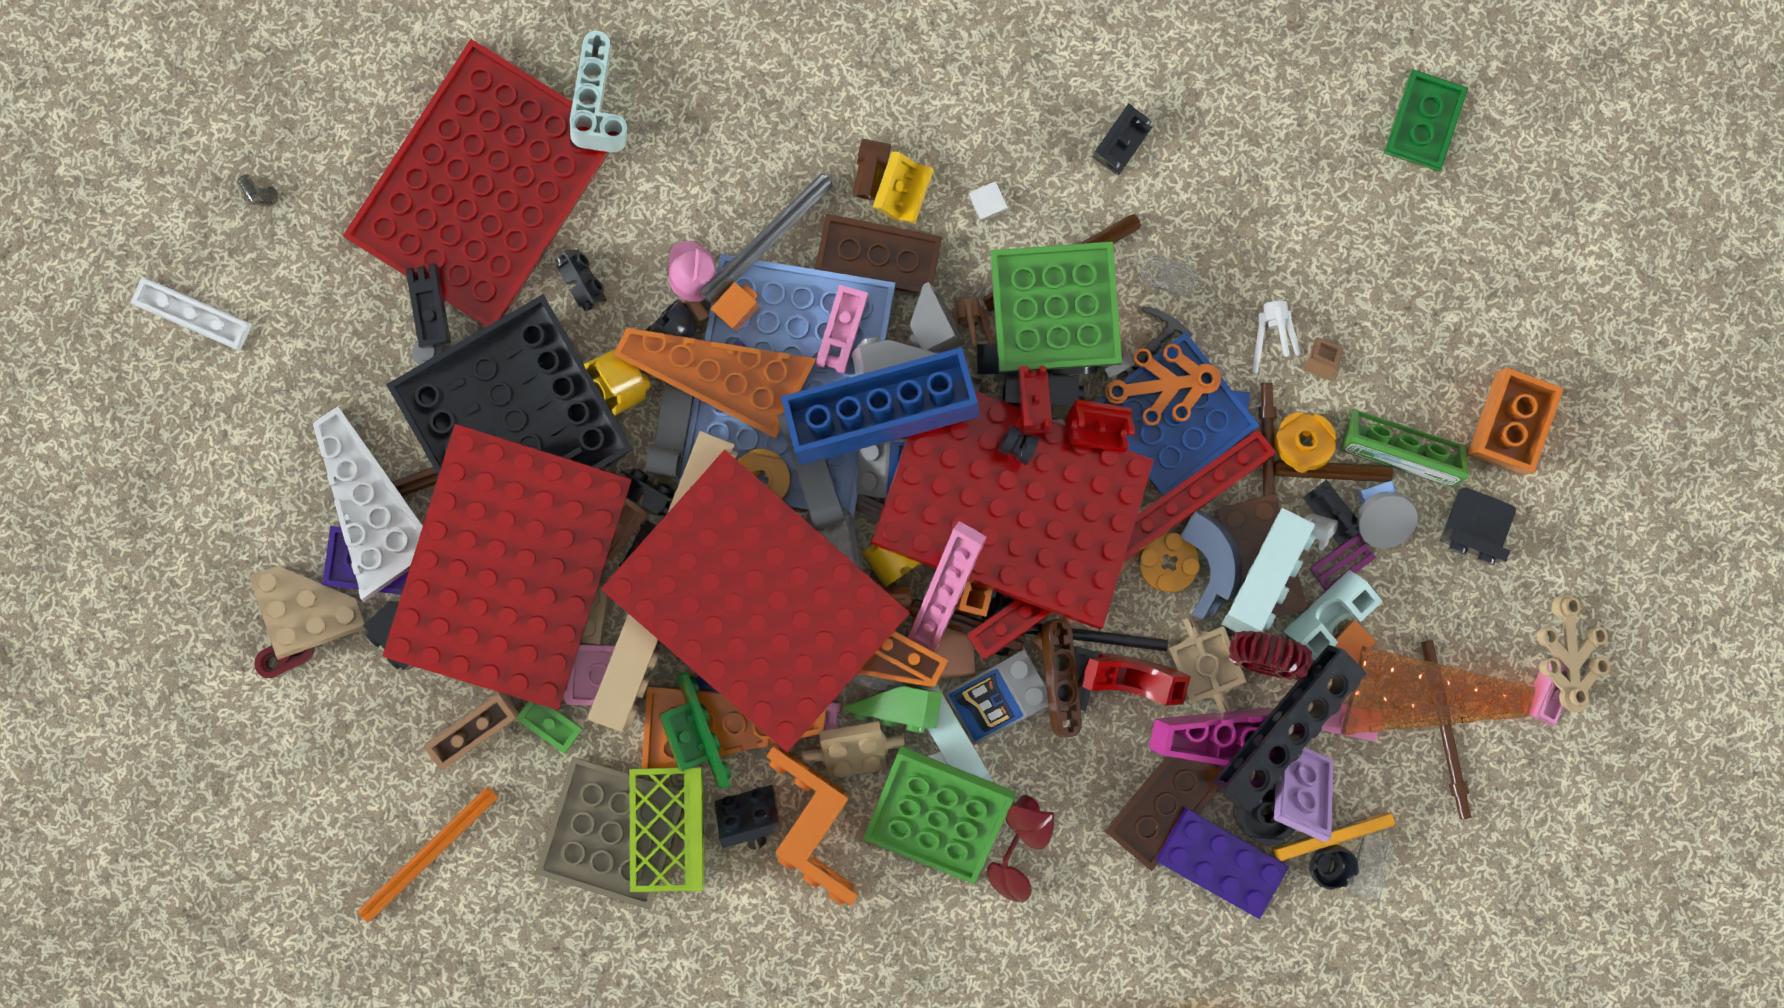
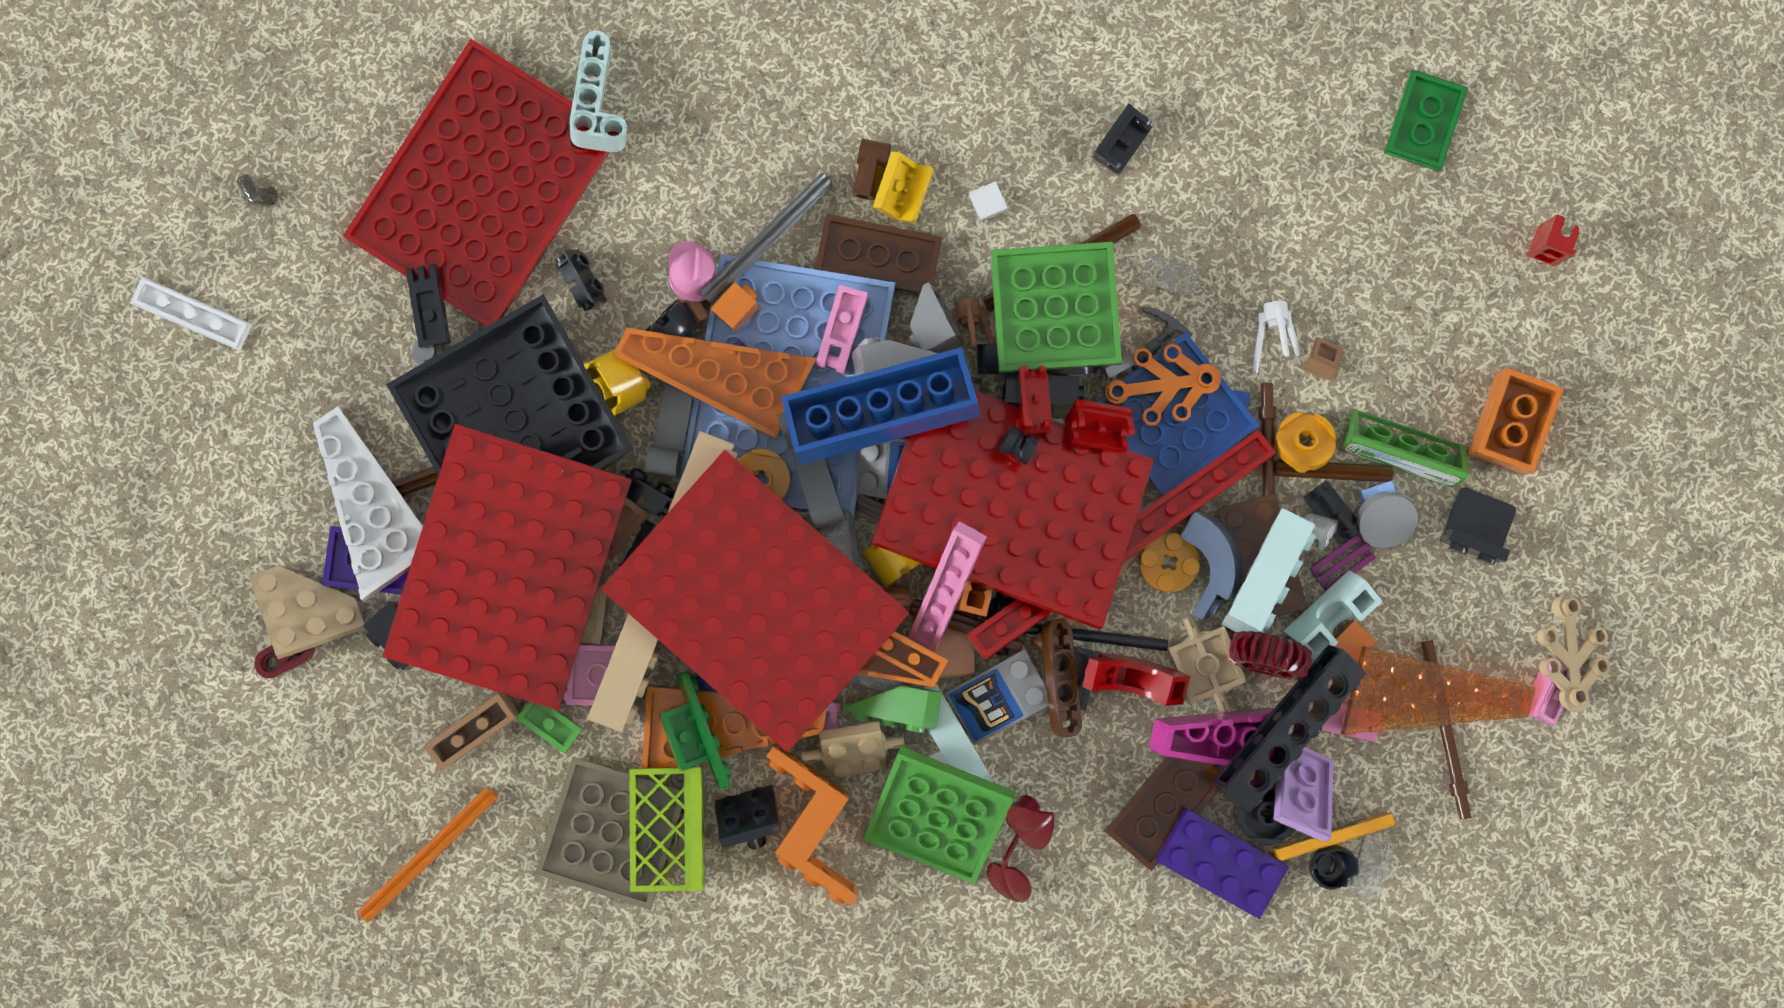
none -> red hinge [1527,214,1579,266]

